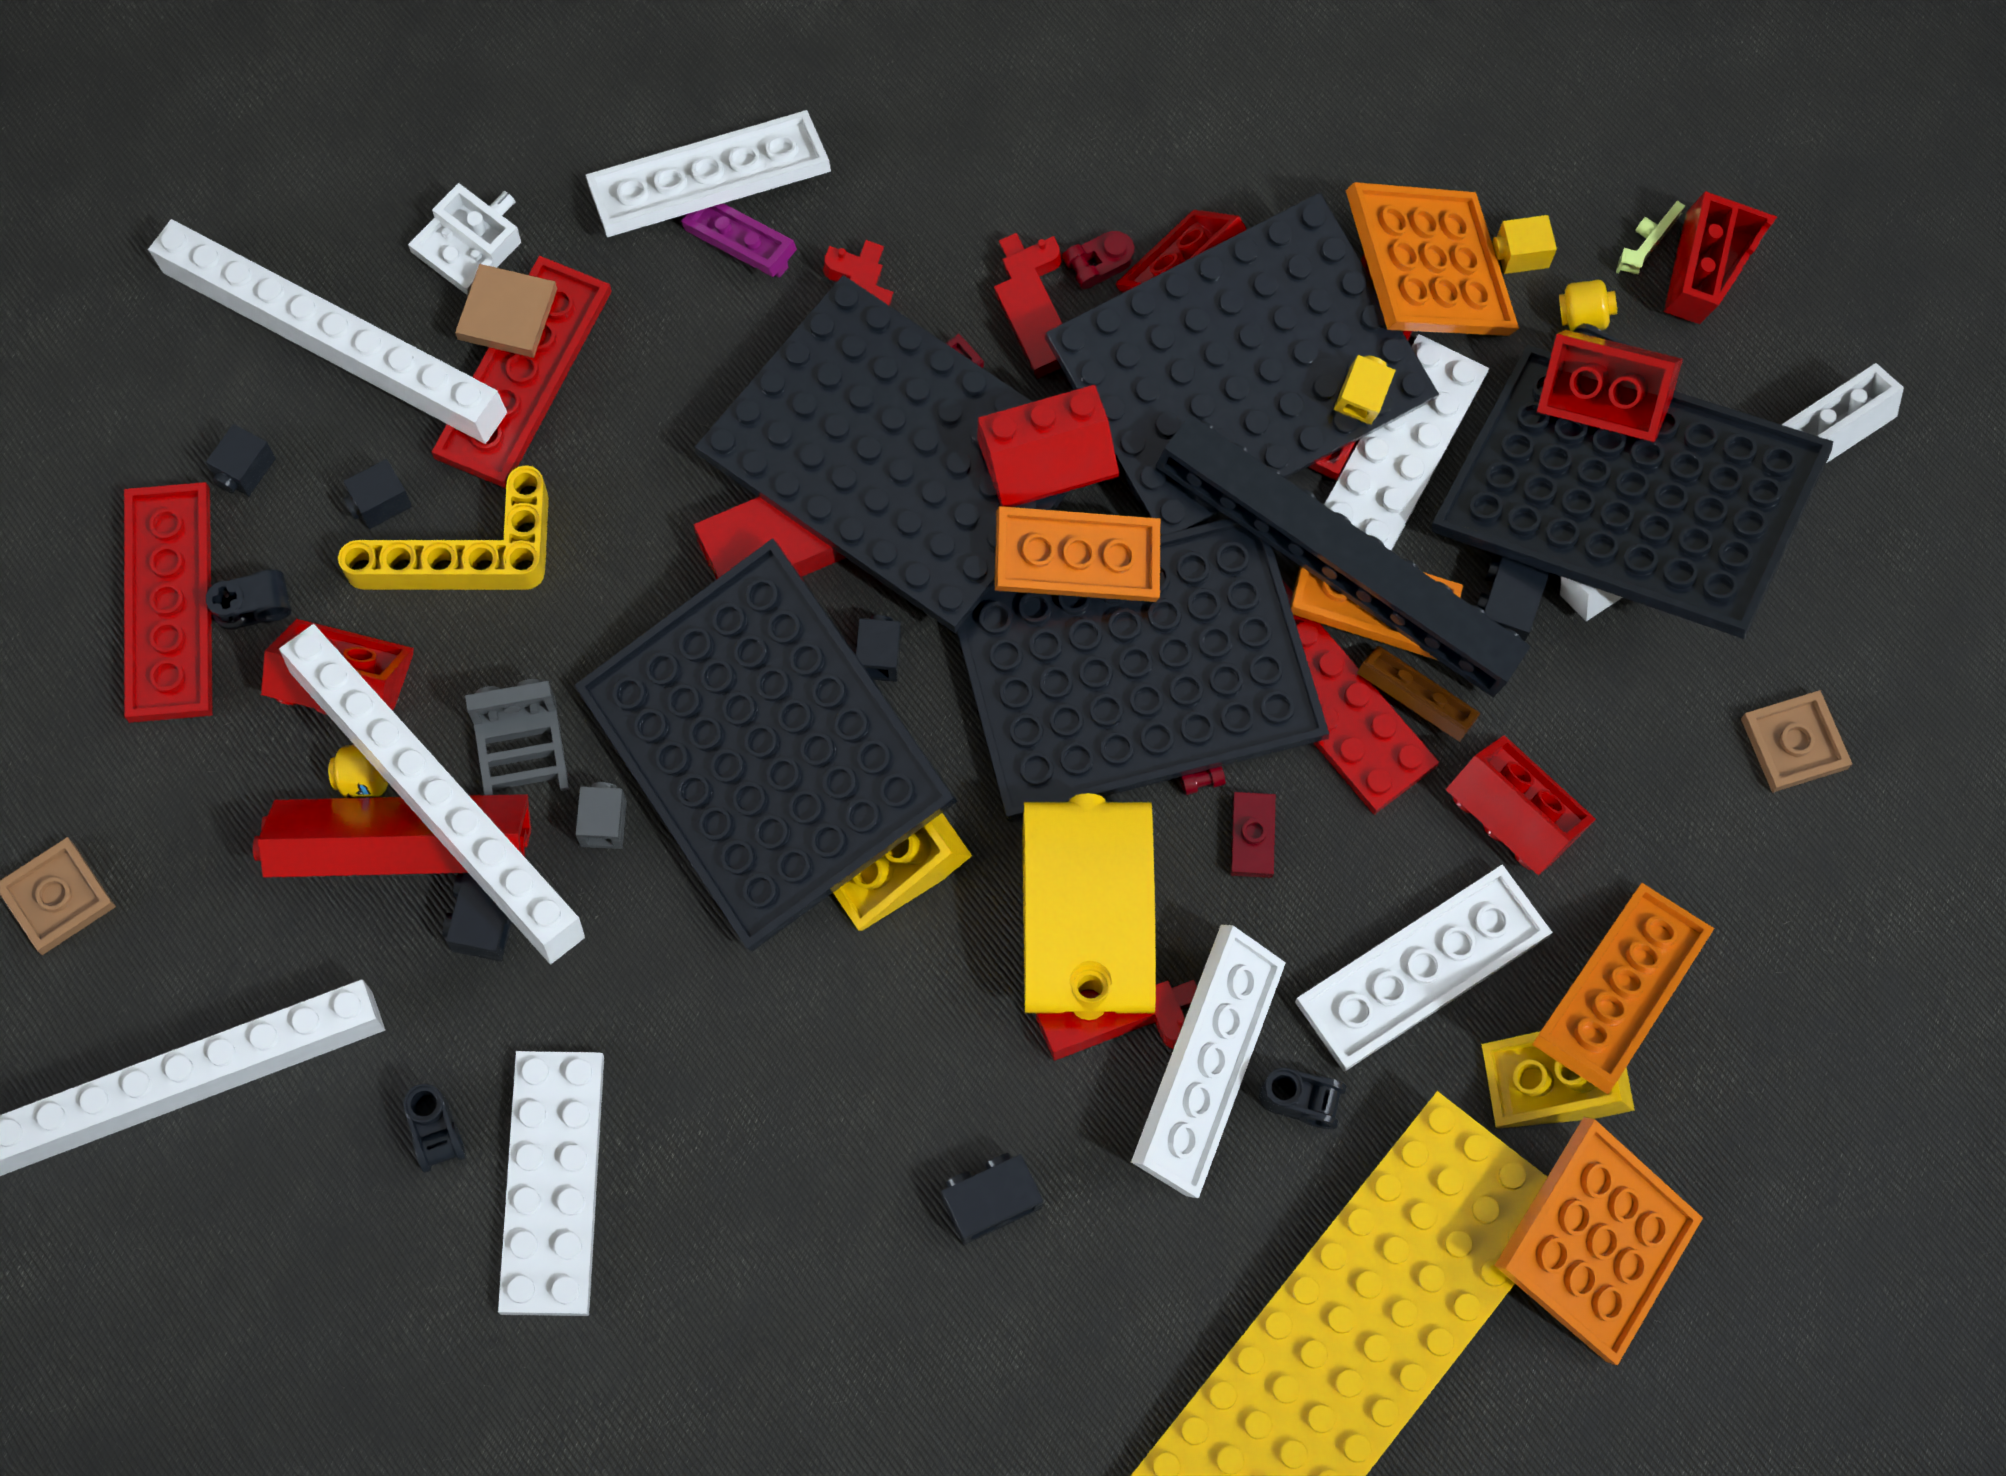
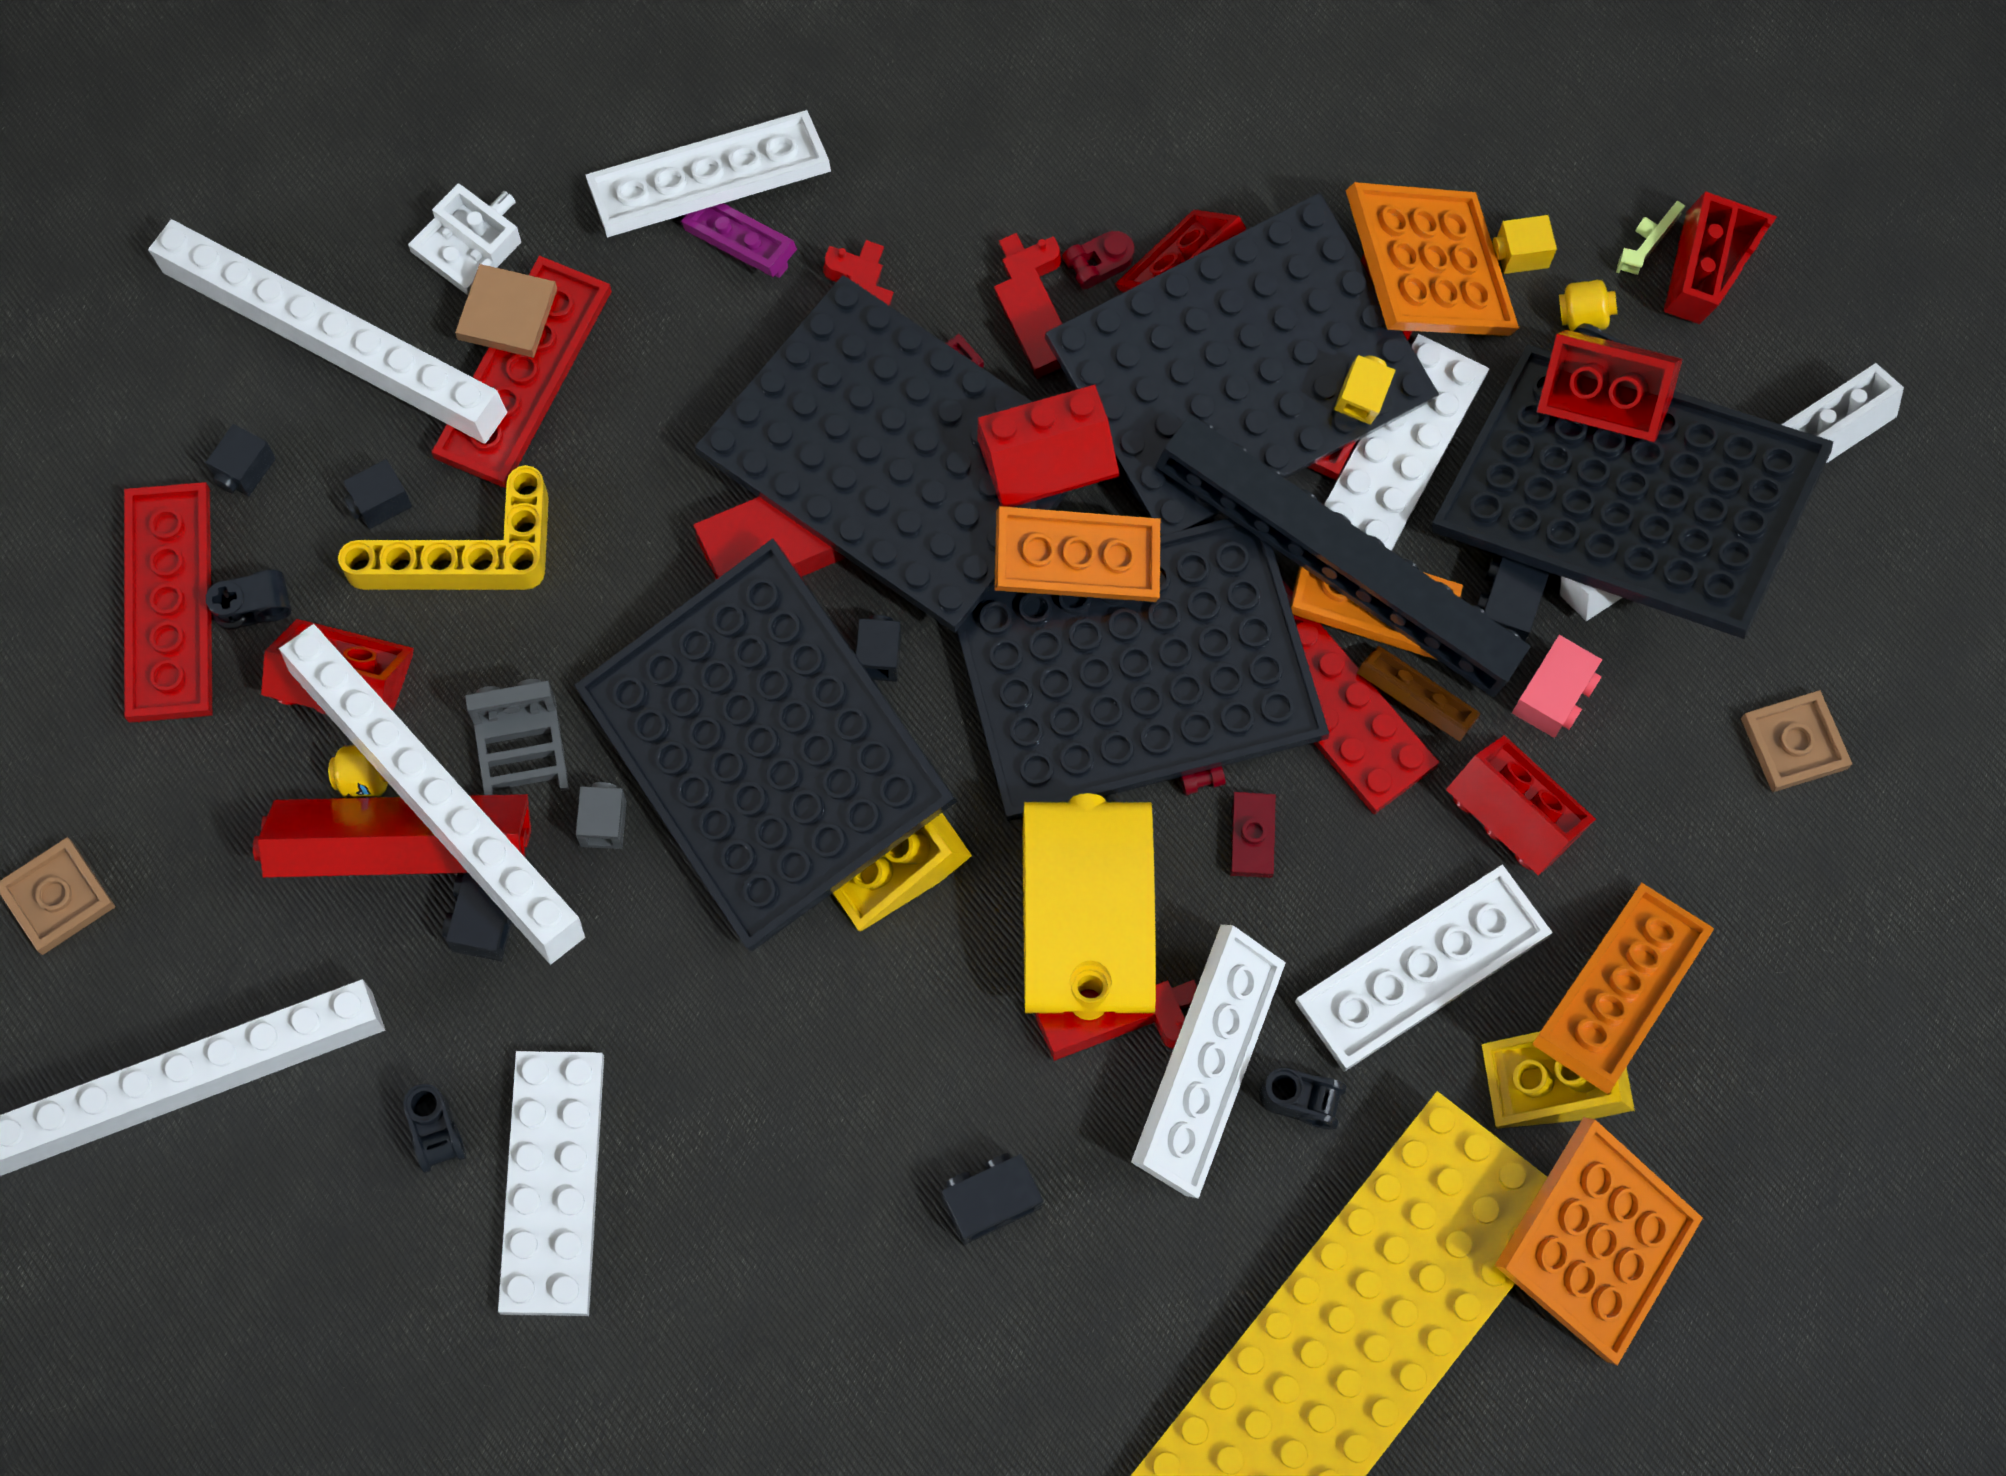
none -> coral brick [1512,635,1602,738]

